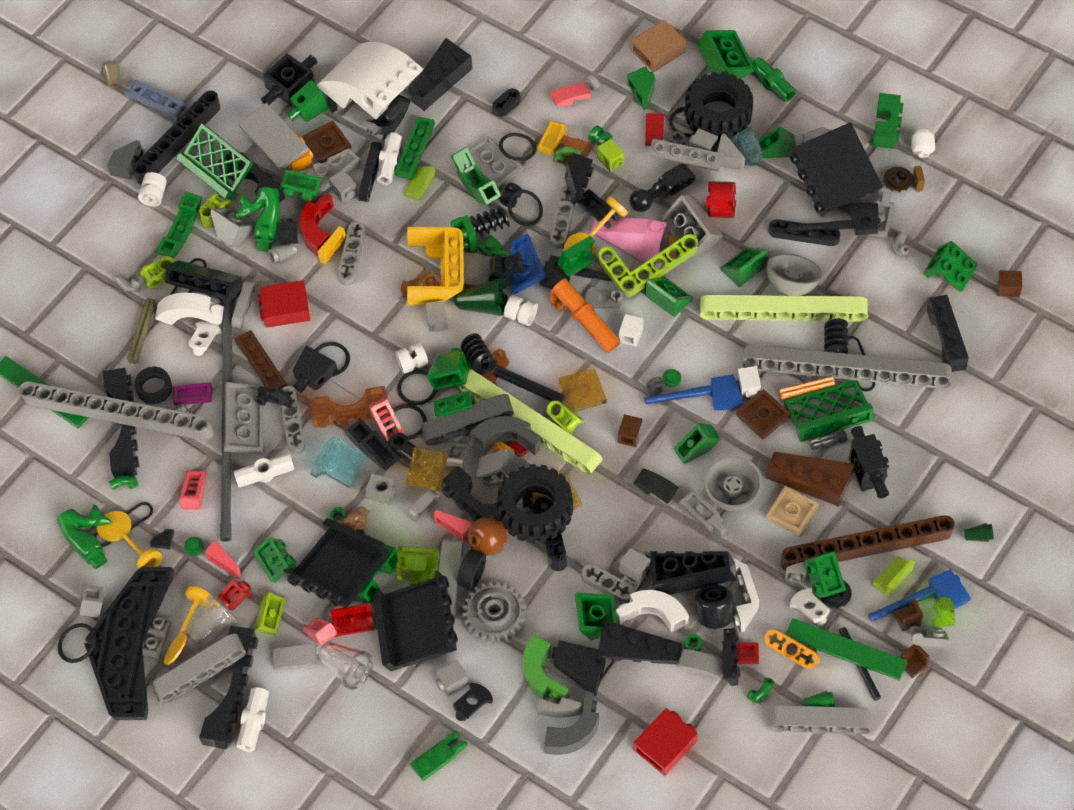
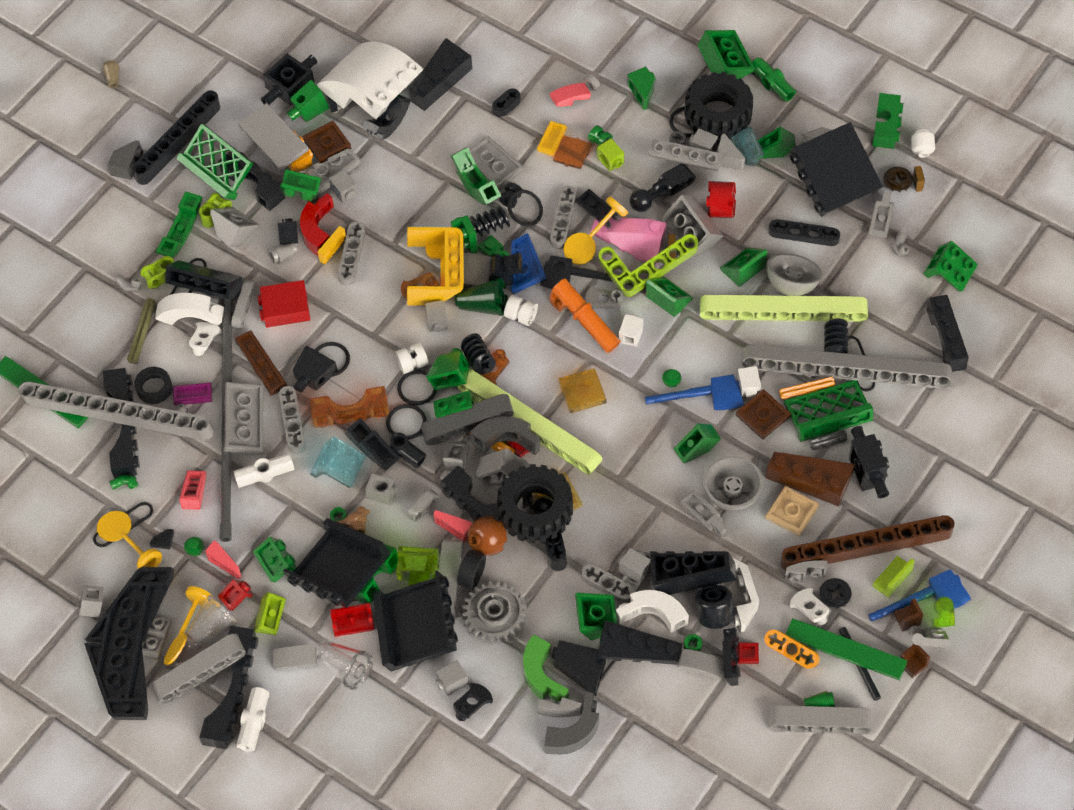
green piece [57,504,112,569] -> none
black tyre [58,623,96,663] -> none
sand blue plate [124,80,187,120] -> none
white wheel [138,172,167,207] -> none
green piece [235,187,279,252] -> none
black piece [254,386,293,409] -> none
coral slope [302,617,337,646] -> none
black beam [358,142,382,202] -> none
coral slope [369,397,404,442] -> none
white piece [377,132,402,185] -> none
green plate [394,117,435,180] -> none
lime slope [403,166,435,201] -> none
clear yellow plate [406,447,448,492] -> none
green hinge [410,731,468,781] -> none
black axle [494,366,564,402] -> none
black tyre [499,133,536,161] -> none
lime piece [547,401,584,435] -> none
bright green arm [554,146,581,163] -> none
green bracket [557,236,596,277] -> none
black slope [564,153,594,205] -> none
reddish brown panel [618,414,642,447] -> none
medium nougat brick [631,20,686,72] -> none
pearl dark grey slope [633,468,679,504] -> none
red brick [633,708,698,776] -> none
red tile [645,113,664,146] -> none
dark grey bush [646,377,666,395] -> none
green arm [747,677,774,703] -> none
black piece [788,203,881,235] -> none
green bracket [805,552,846,599] -> none
dark green cone [964,523,994,542] -> none
reddish brown panel [997,270,1022,297] -> none

